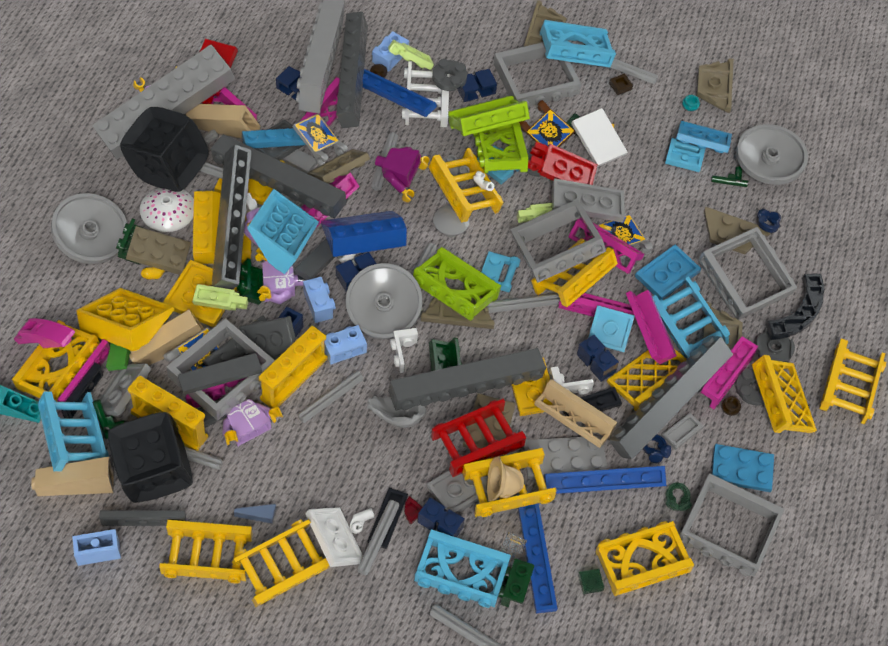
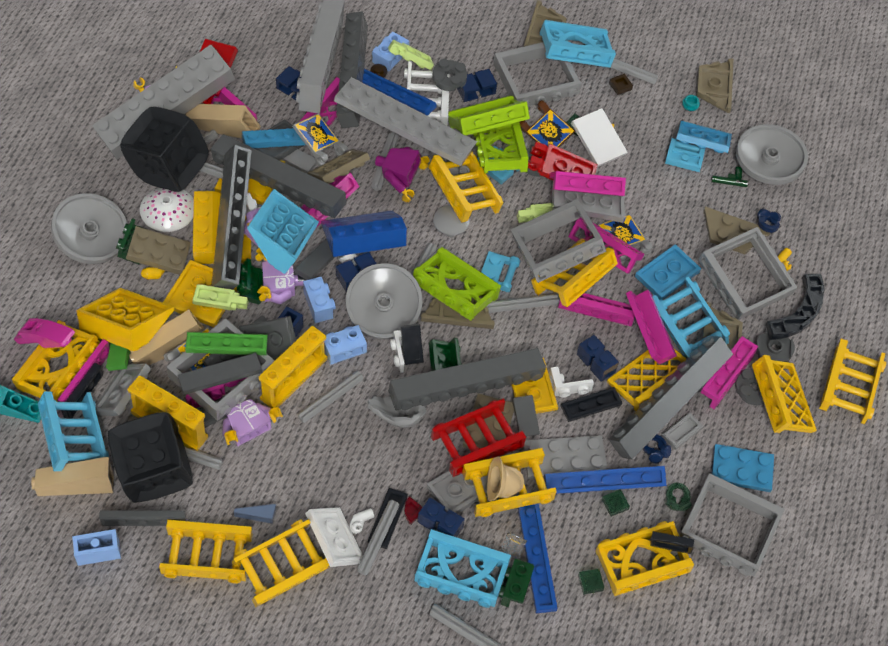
dark green hose [92,399,126,439] -> none
white arm [473,171,494,191] -> none
tan fence [534,379,617,448] -> none
medium azure plate [588,305,635,352] -> none
dark brown plate [721,396,741,416] -> none
none -> bright green tile [185,332,268,355]
none -> light grey plate [334,77,477,166]
none -> black tile [400,324,424,365]
none -> dark grey tile [512,395,540,437]
none -> dark pink fence [550,171,626,196]
none -> clear green plate [602,489,630,517]
none -> black tile [650,531,695,554]
none -> yellow arm [777,248,792,271]

